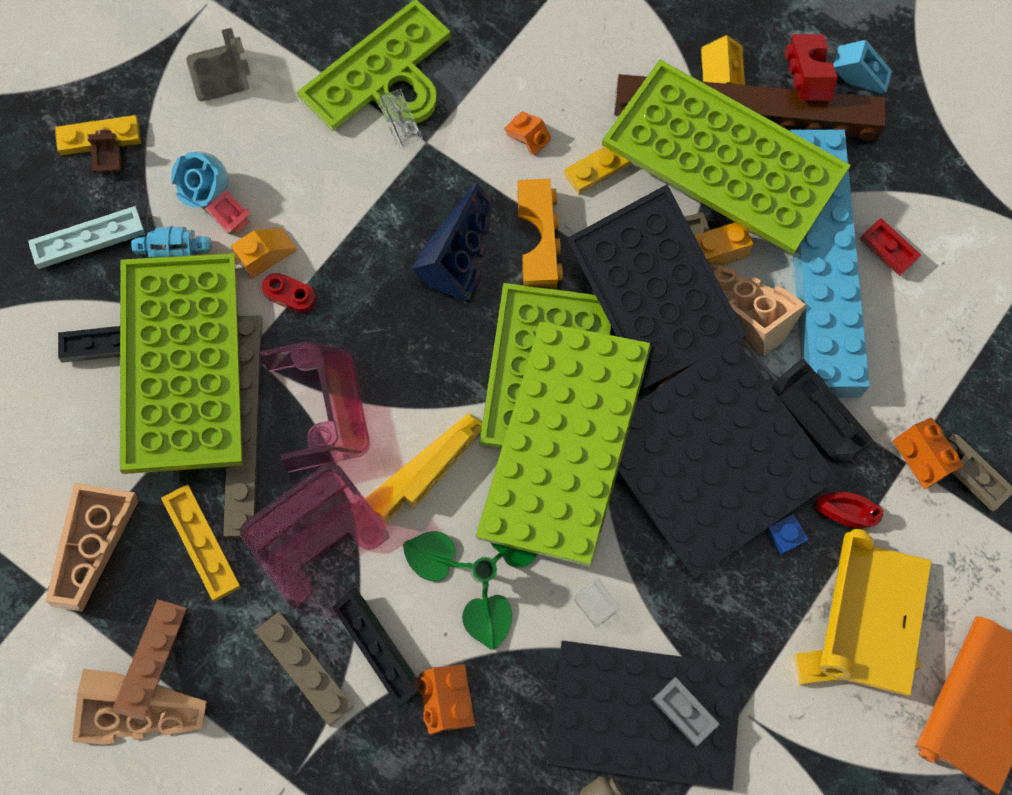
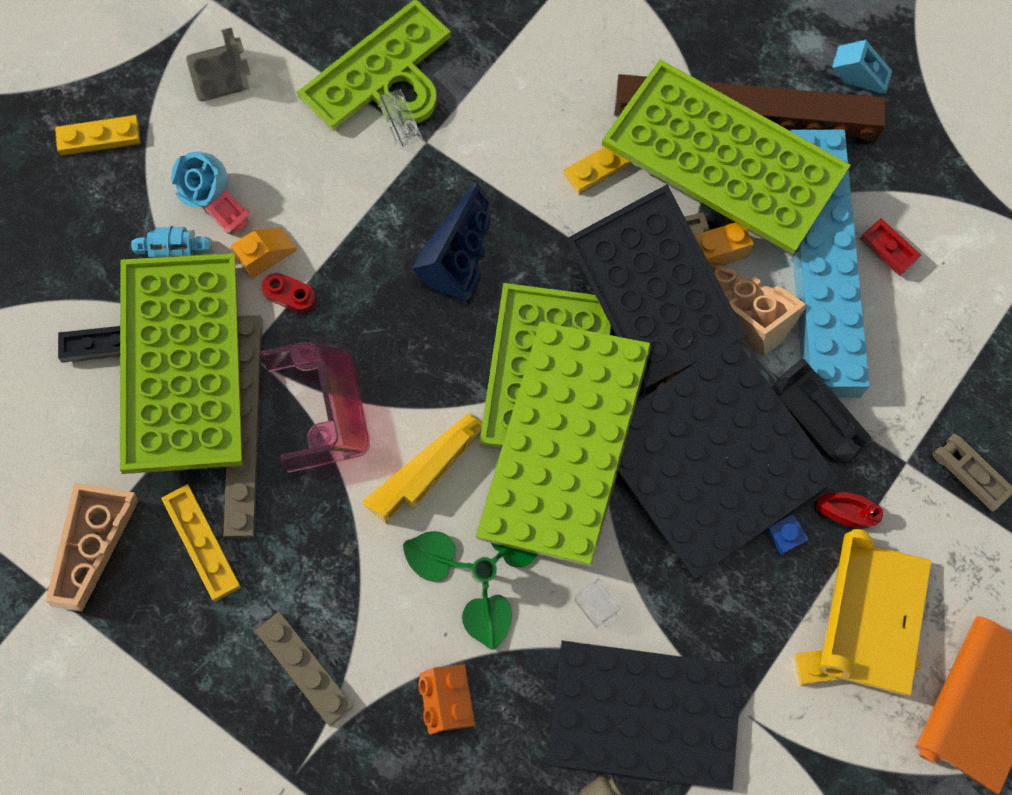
light aqua plate [28,206,145,269] -> none
light nougat wedge [72,669,206,744] -> none
reddish brown bracket [87,130,122,173] -> none
nougat plate [113,599,187,721] -> none
clear pink windscreen [240,463,390,610] -> none
black plate [332,588,424,707] -> none
orange bracket [504,111,551,155] -> none
light orange arch [517,178,563,290] -> none
light grey plate [652,677,719,747] -> none
yellow panel [701,35,745,85] -> none
red arch [785,34,837,101] -> none
orange bracket [893,418,964,490] -> none

